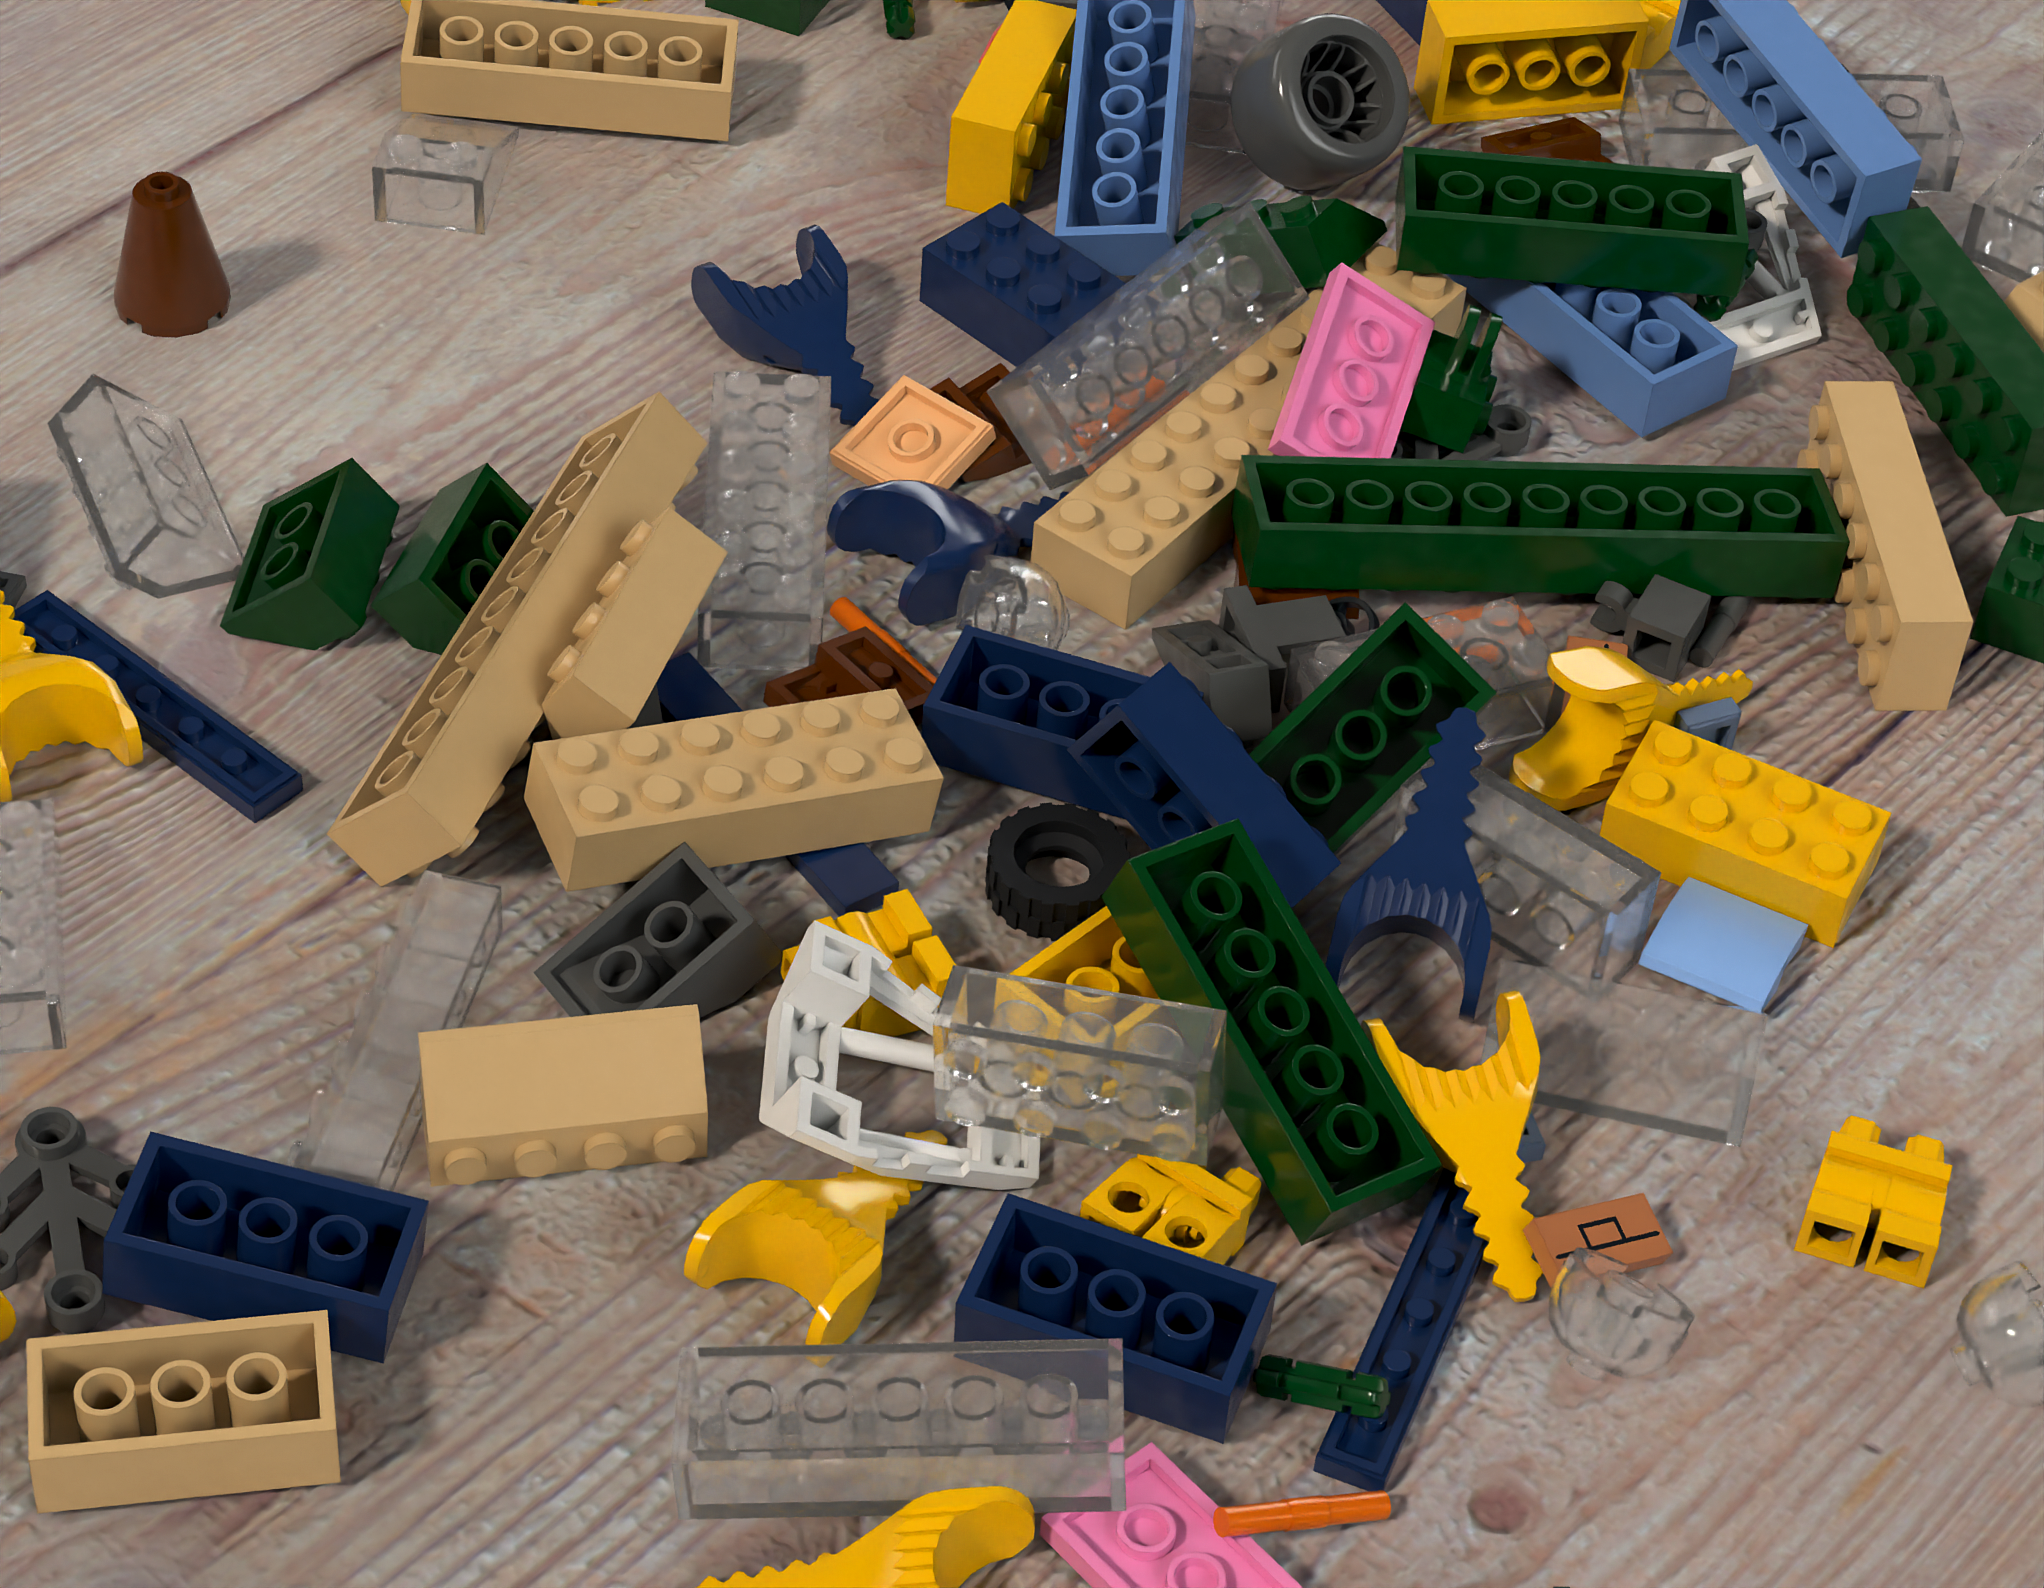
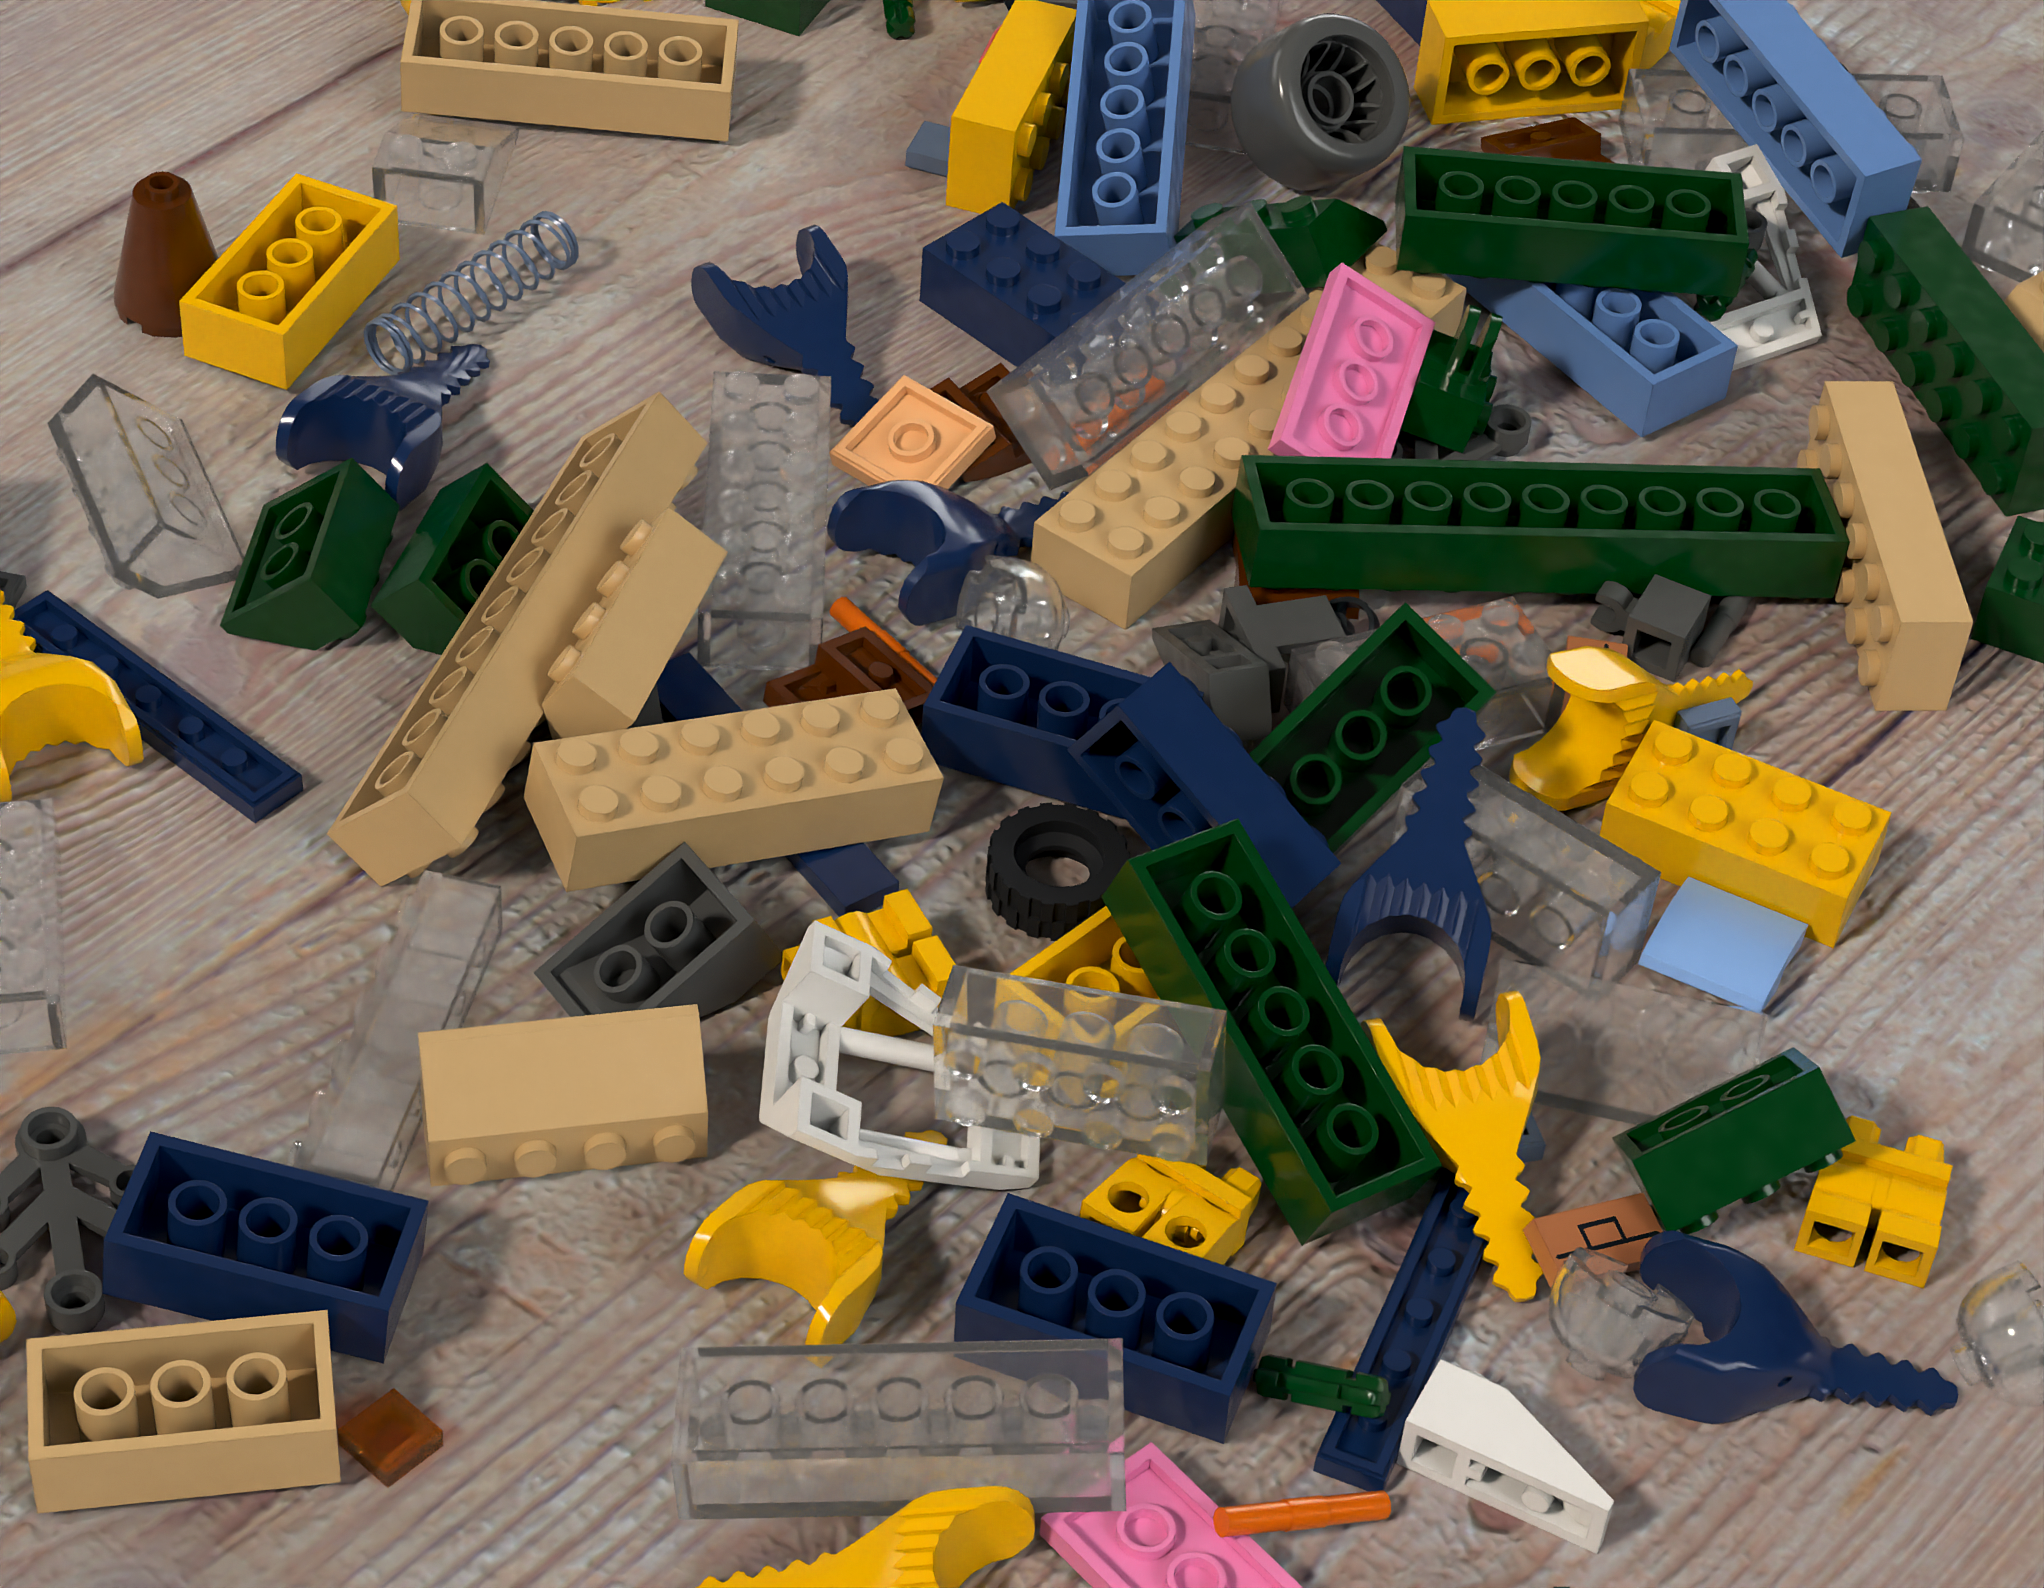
none -> yellow brick [179,173,400,390]
none -> dark blue animal [276,344,490,512]
none -> clear orange tile [338,1388,444,1488]
none -> sand blue piece [364,211,579,375]
none -> sand blue tile [905,121,950,177]
none -> white slope [1396,1359,1614,1554]
none -> dark green slope [1612,1047,1856,1234]
none -> dark blue animal [1633,1230,1959,1424]

